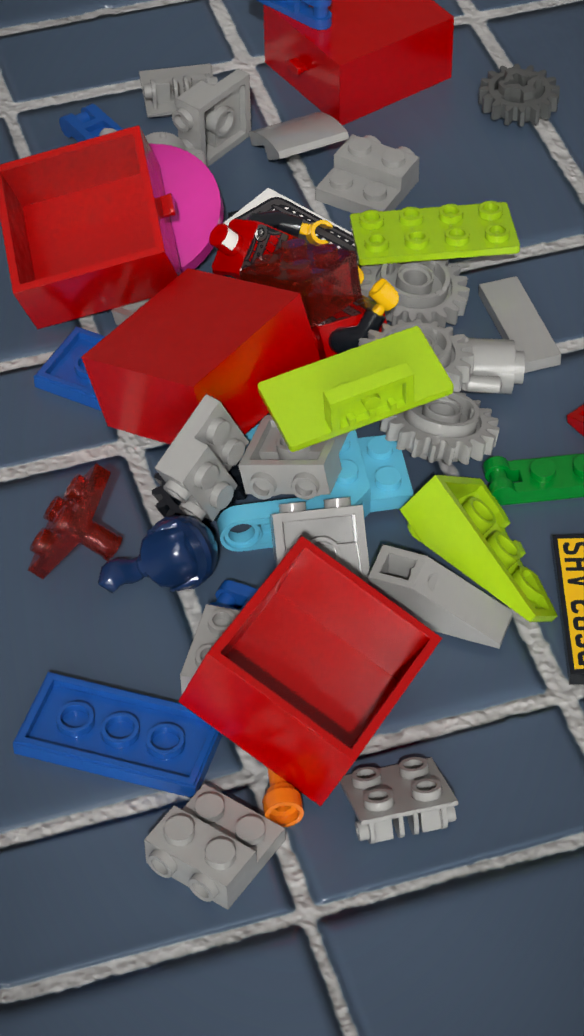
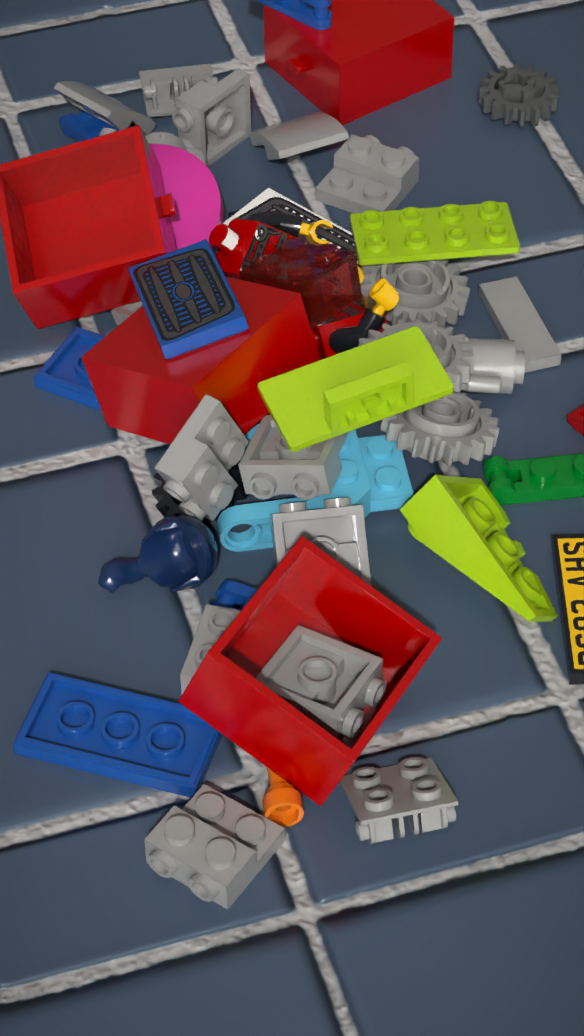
clear red plate [28,463,123,579] -> none
light grey slope [368,544,513,649] -> none
none -> light grey slope [54,81,156,135]
none -> tile [128,239,249,359]
none -> light grey plate [255,625,386,741]

